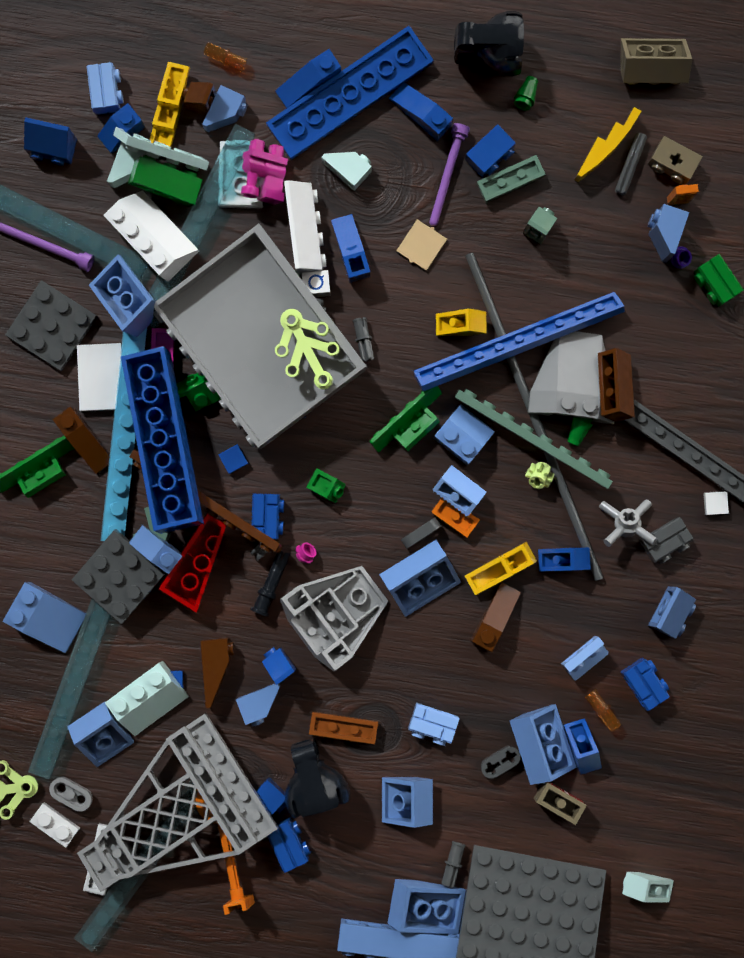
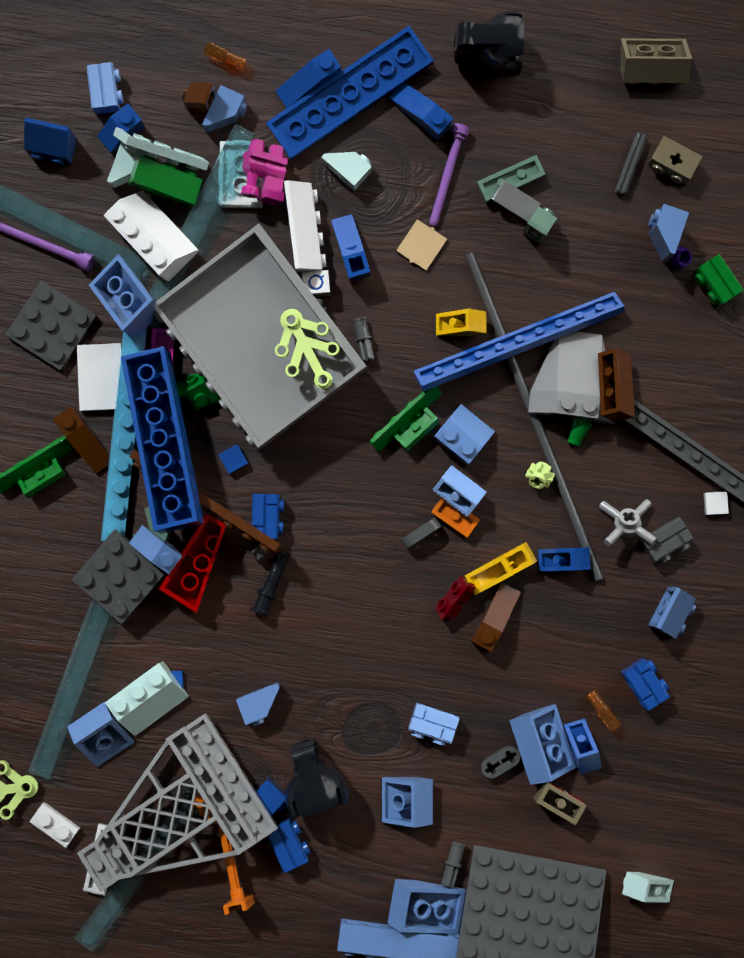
medium blue slope [2,582,88,653] -> none
light grey plate [49,777,93,811] -> none
yellow slope [149,62,190,147] -> none
reddish brown slope [200,638,234,708] -> none
blue slope [262,647,297,685] -> none
light grey wedge [280,566,388,671] -> none
dark pink plate [295,542,316,564] -> none
green bracket [306,468,346,503] -> none
dark orange plate [309,711,378,744] -> none
medium blue slope [379,540,461,617] -> none
sand green plate [455,389,613,489] -> none
blue brick [465,124,516,178] -> none
green cone [514,76,539,111] -> none
light blue bracket [561,636,608,680] -> none
yellow slope [575,107,642,182] -> none
orange plate [667,184,699,205] -> none
none -> dark red hinge [435,575,476,622]
none -> light grey tile [492,180,541,222]

